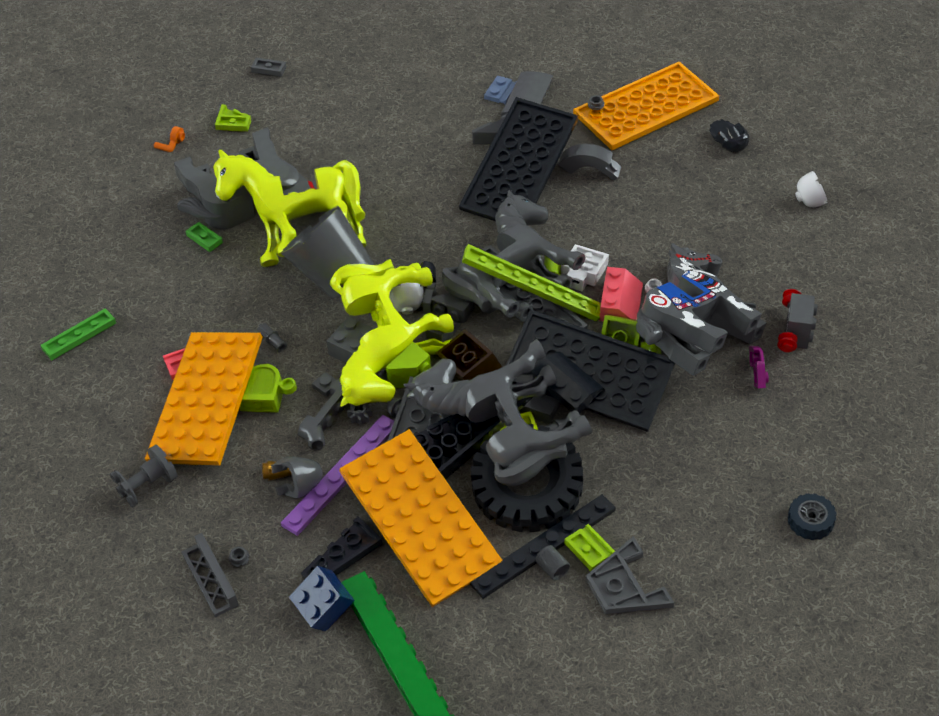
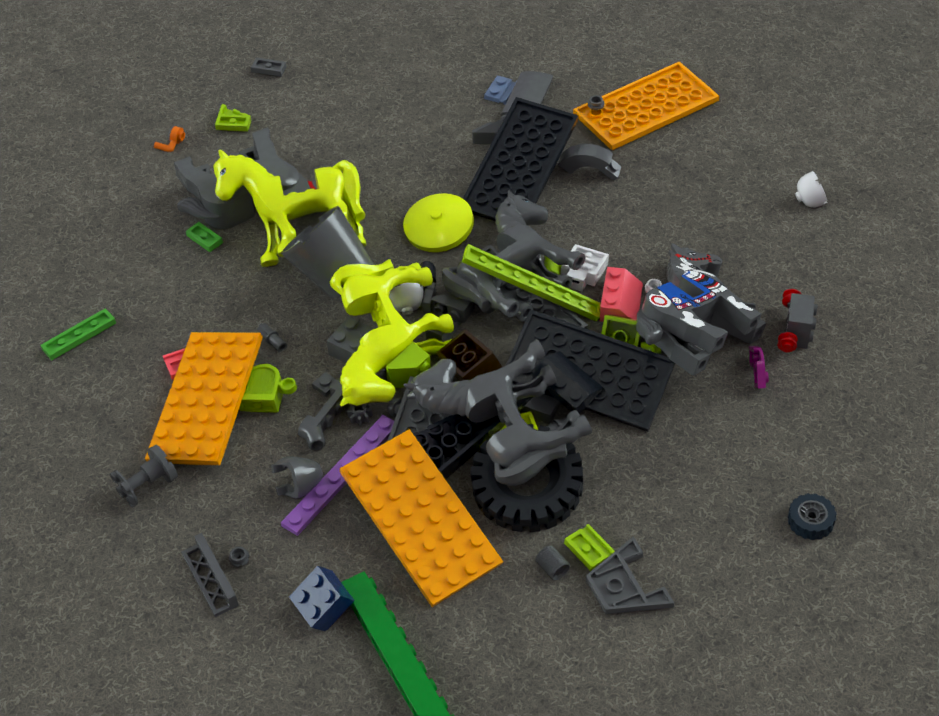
pearl gold cone [262,461,292,481] -> none
black wing [301,516,383,580] -> none
black plate [470,494,616,599] -> none
black hair [709,119,749,153] -> none
none -> neon yellow dish [403,193,474,252]

